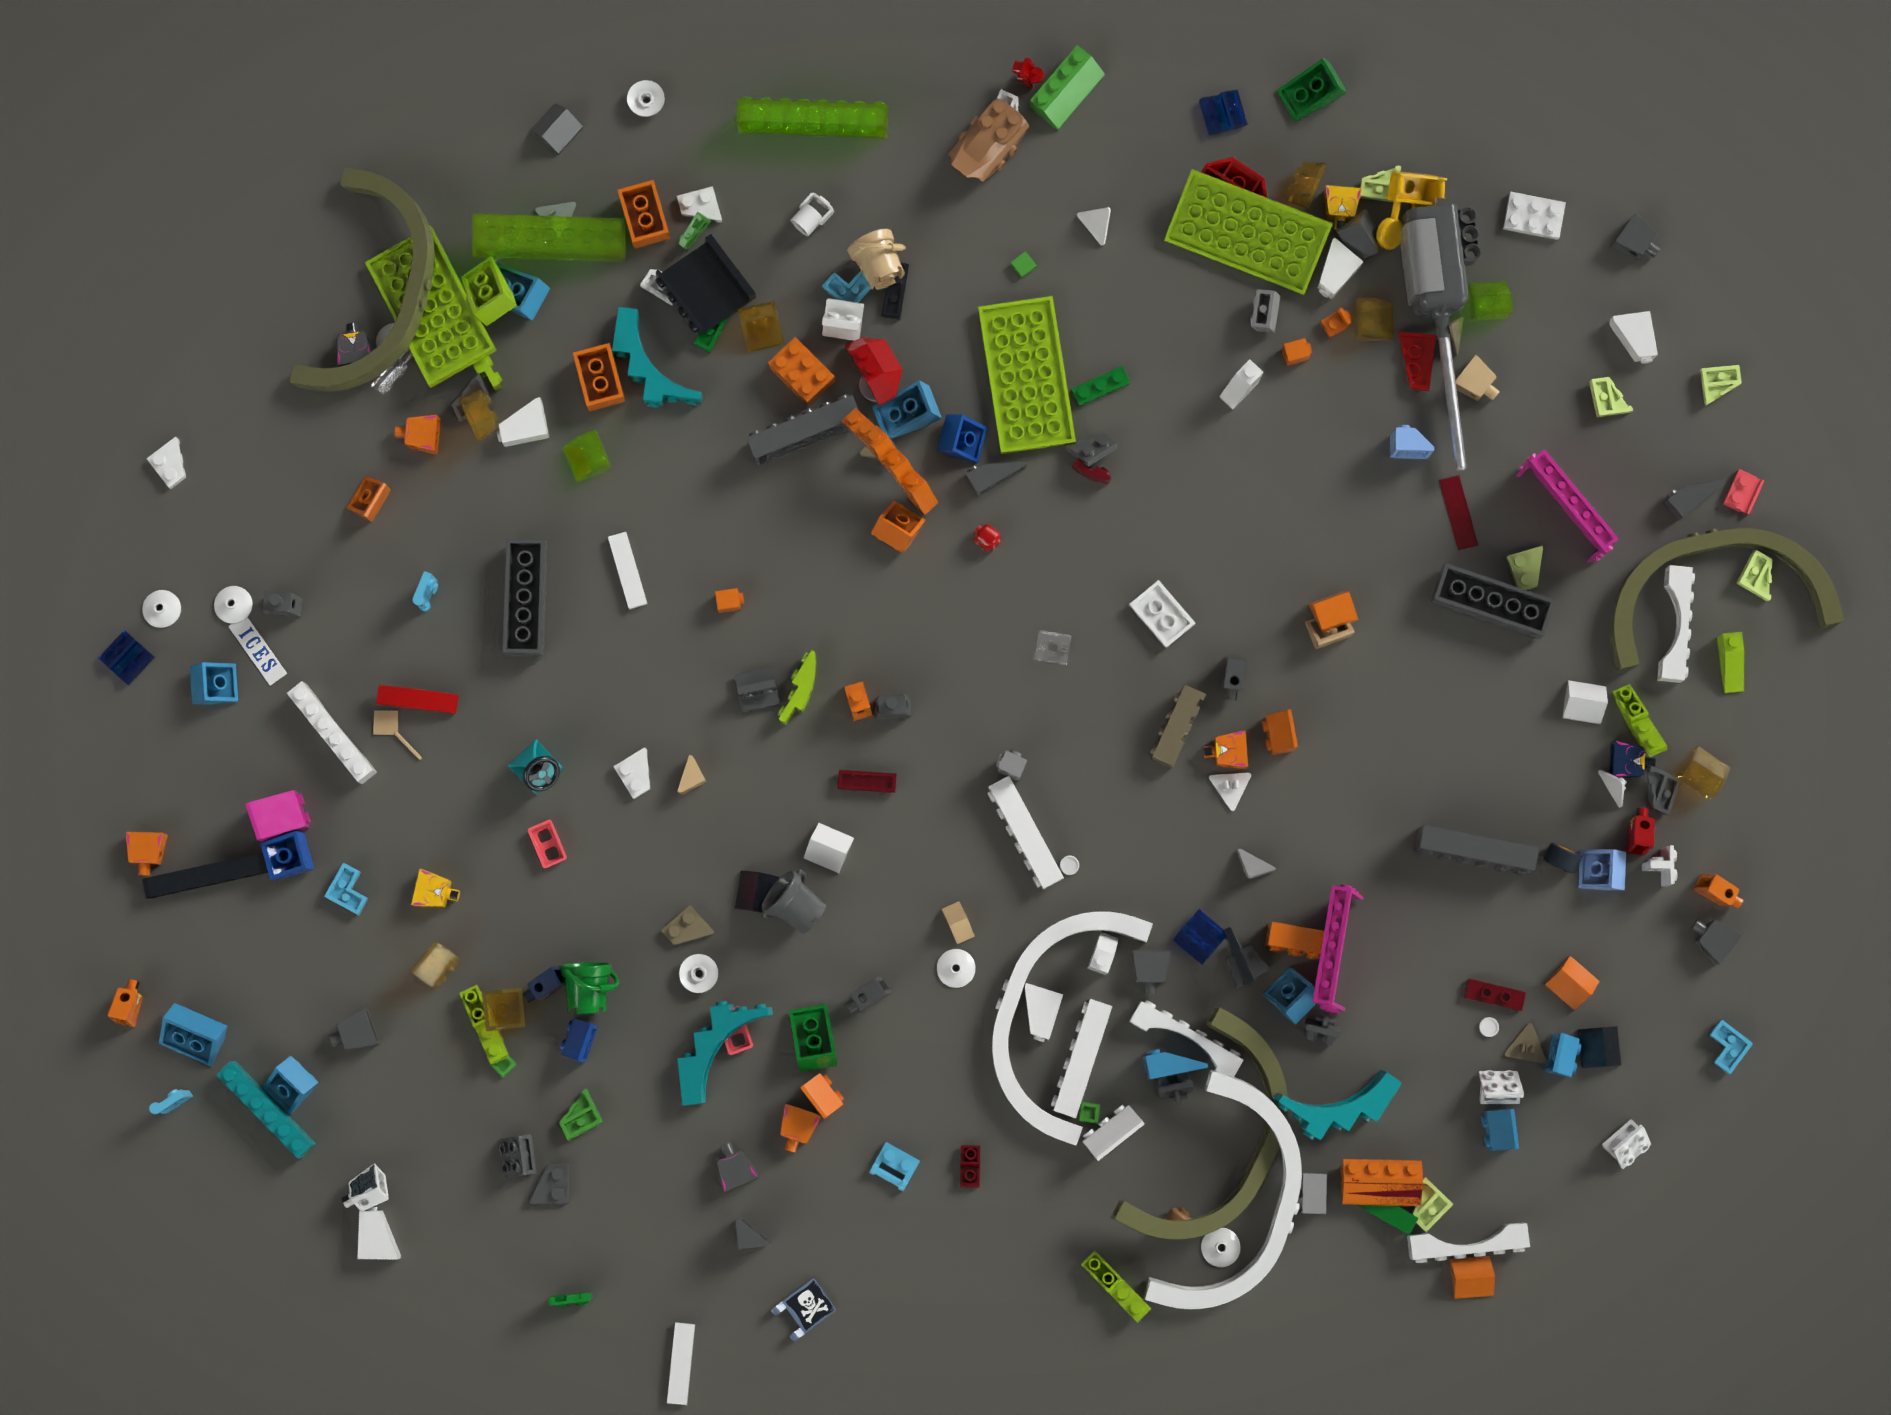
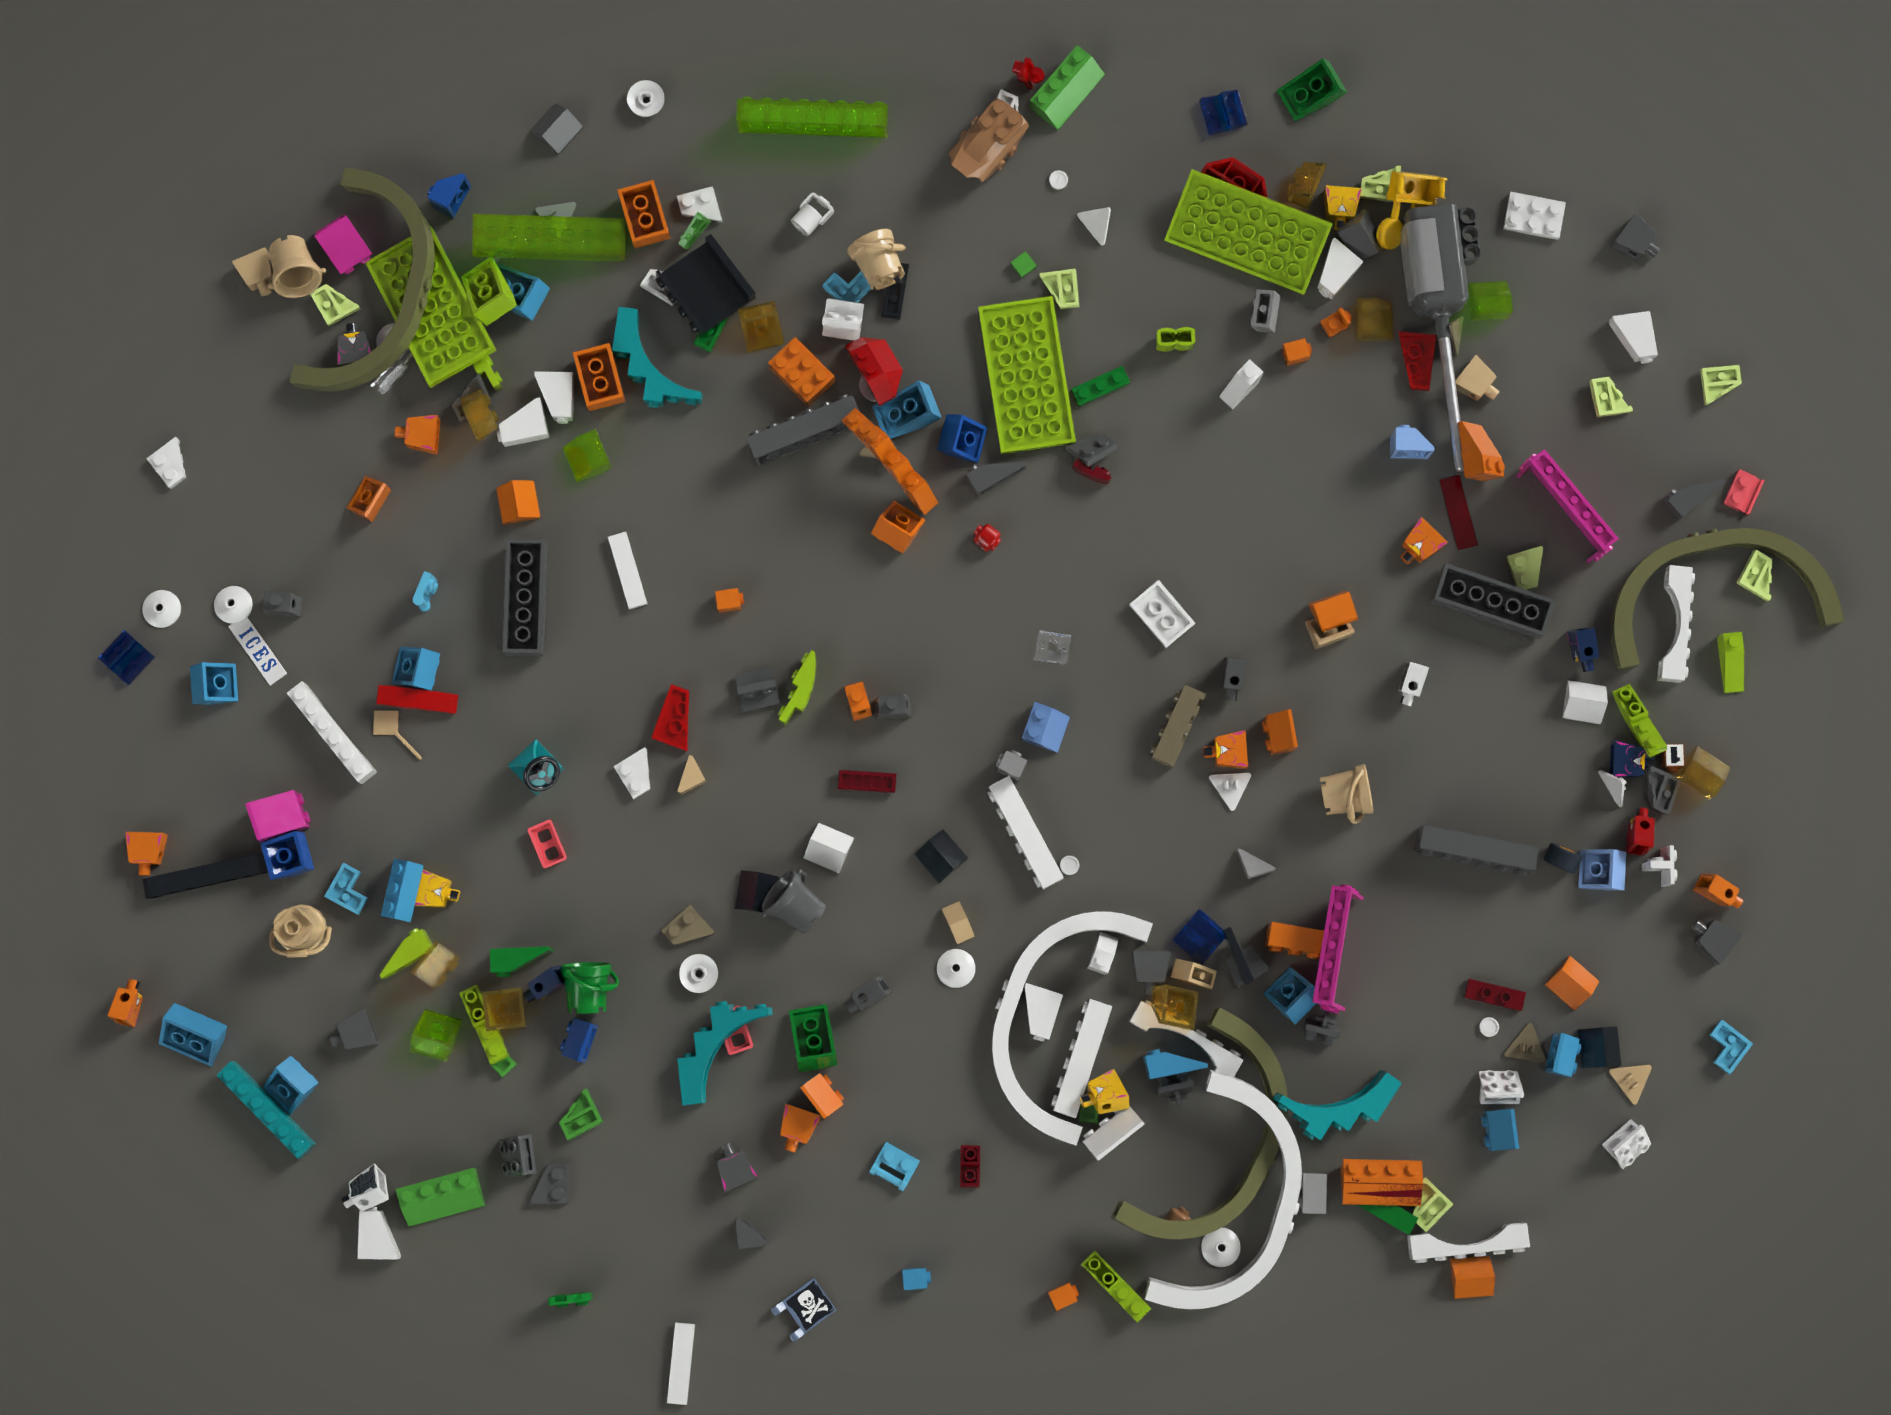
medium azure plate [149,1089,193,1114] -> none
none -> tan torso [232,247,273,296]
none -> tan piece [268,235,327,298]
none -> tan piece [269,904,332,958]
none -> yellowish green wing [310,284,361,327]
none -> dark pink slope [313,213,372,275]
none -> lime slope [380,928,436,979]
none -> dark azure slope [381,859,424,922]
none -> dark azure slope [391,647,440,691]
none -> bright green slope [396,1167,485,1227]
none -> clear neon green slope [410,1009,462,1062]
none -> blue slope [427,173,471,219]
none -> green slope [490,946,554,978]
none -> orange slope [496,480,541,525]
none -> white slope [534,372,575,424]
none -> red wing [651,684,689,751]
none -> dark azure brick [902,1267,931,1290]
none -> black slope [914,829,968,883]
none -> medium blue slope [1021,702,1070,753]
none -> yellowish green wing [1040,269,1080,309]
none -> orange brick [1047,1282,1079,1311]
none -> white piece [1049,170,1068,190]
none -> yellow torso [1080,1069,1129,1114]
none -> clear yellow slope [1151,984,1199,1031]
none -> lime brick [1155,327,1195,352]
none -> tan slope [1171,958,1217,990]
none -> tan piece [1320,764,1374,824]
none -> white torso [1398,661,1429,706]
none -> orange torso [1400,517,1448,565]
none -> orange slope [1458,421,1505,481]
none -> dark blue torso [1567,628,1599,672]
none -> tan piece [1609,1065,1652,1105]
none -> brick [1660,744,1685,772]

